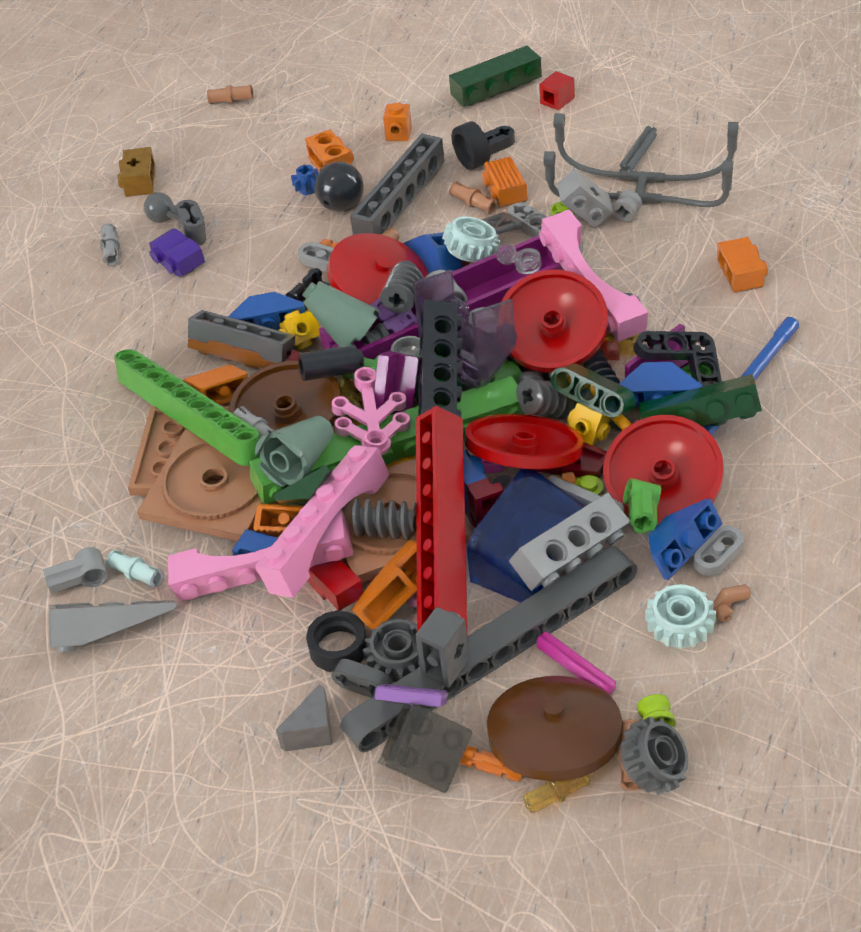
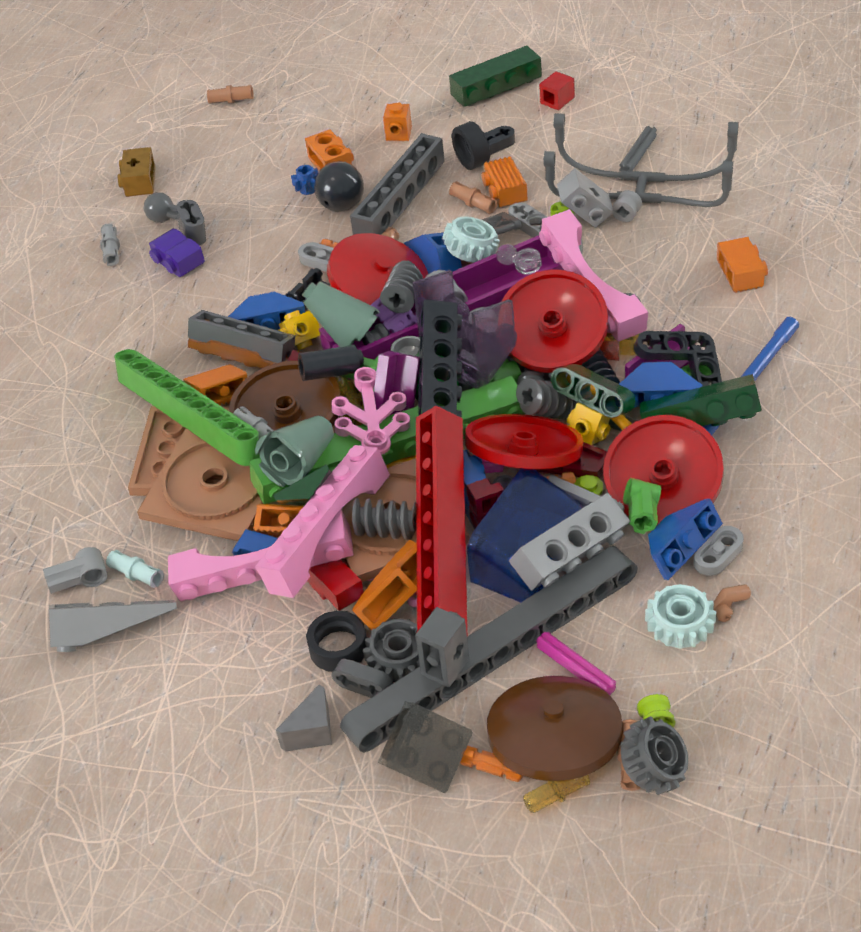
medium lavender tile [374,684,448,707] -> none

